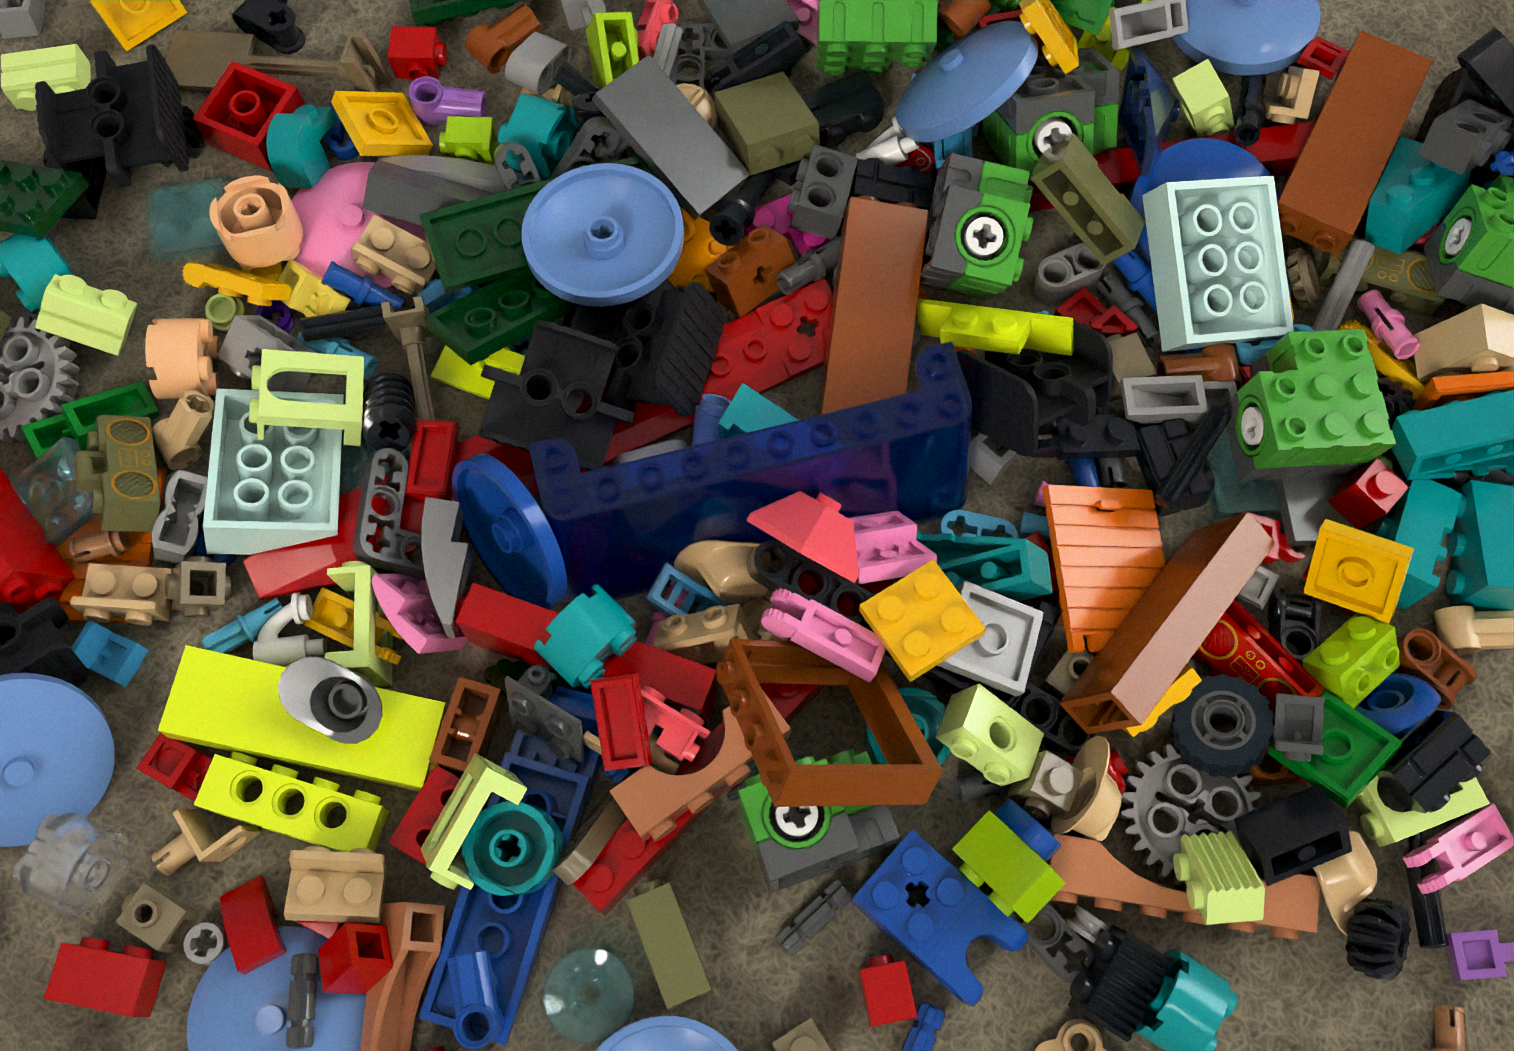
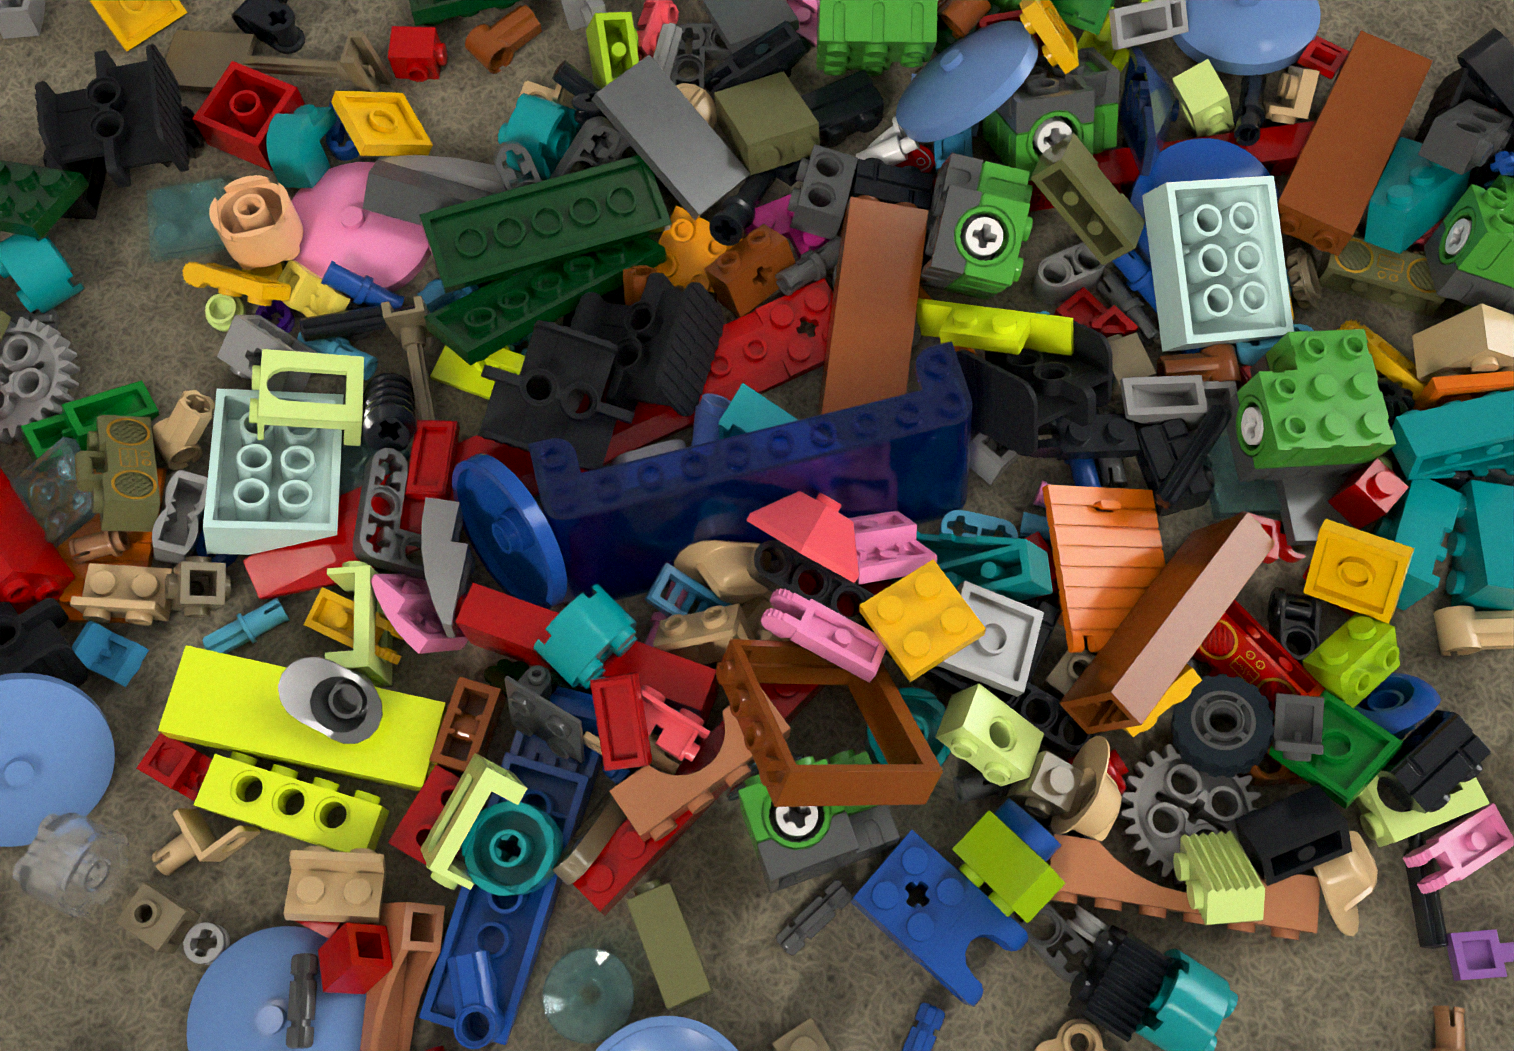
yellowish green brick [1,44,91,111] -> none
yellowish green brick [35,274,137,356] -> none
red brick [43,936,167,1017] -> none
light nougat brick [145,318,221,399] -> none
red slope [220,875,287,975] -> none
white plant [253,592,327,667] -> none
tan bracket [351,214,437,294] -> none
medium lavender piece [409,76,487,126] -> none
lime brick [439,116,498,165] -> none
light grey beam [505,32,572,95] -> none
medium blue dish [521,163,684,307] -> none
red brick [858,954,917,1027] -> none
light grey tile [1235,565,1280,613] -> none
light grey axle [1312,239,1375,331] -> none
black gear [1345,898,1411,980] -> none
bright pink pin [1357,290,1420,359] -> none
dark orange piece [1395,628,1477,710] -> none

